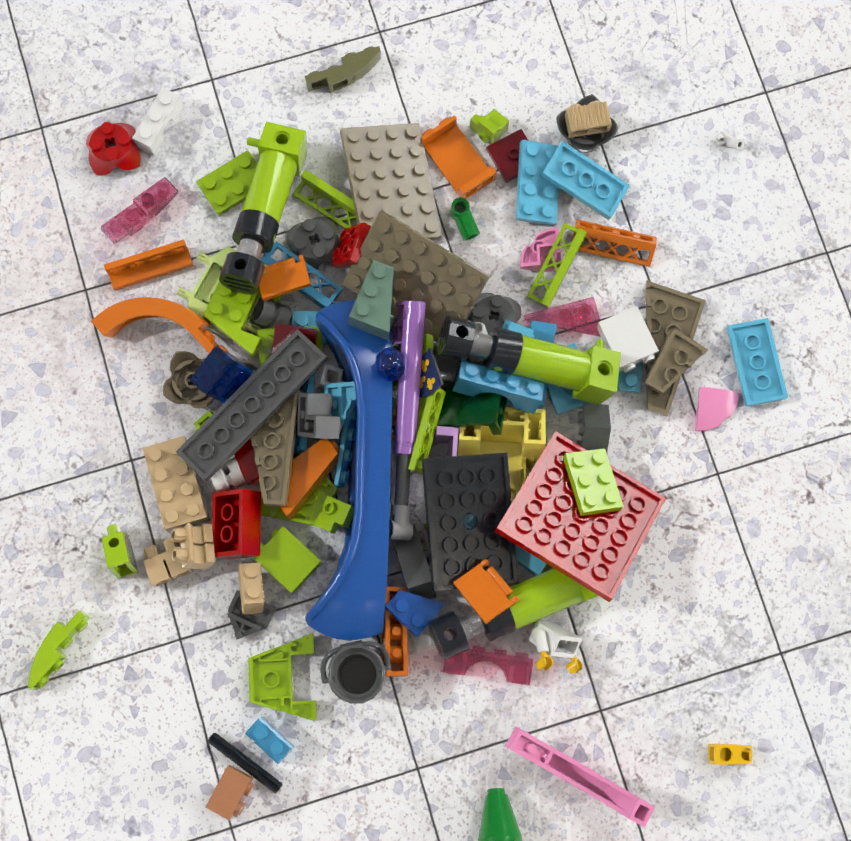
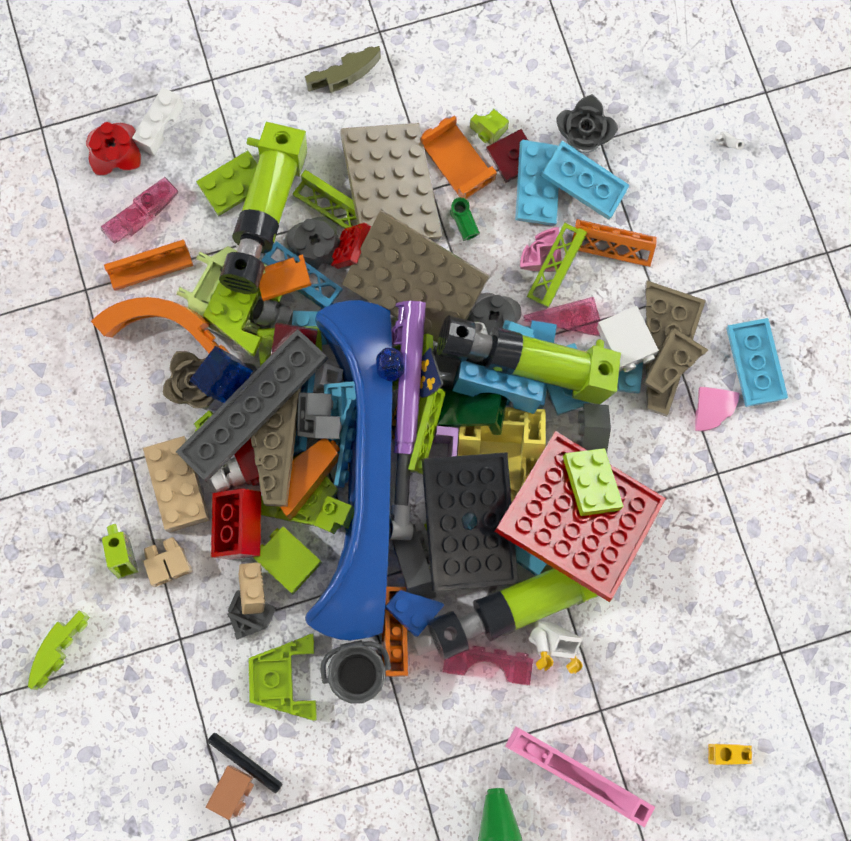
tan hips [170,523,215,570] -> none
dark azure brick [245,717,294,764] -> none
sand green wedge [349,260,394,341] -> none
orange piece [453,559,519,624] -> none
tan brick [565,100,612,138] -> none

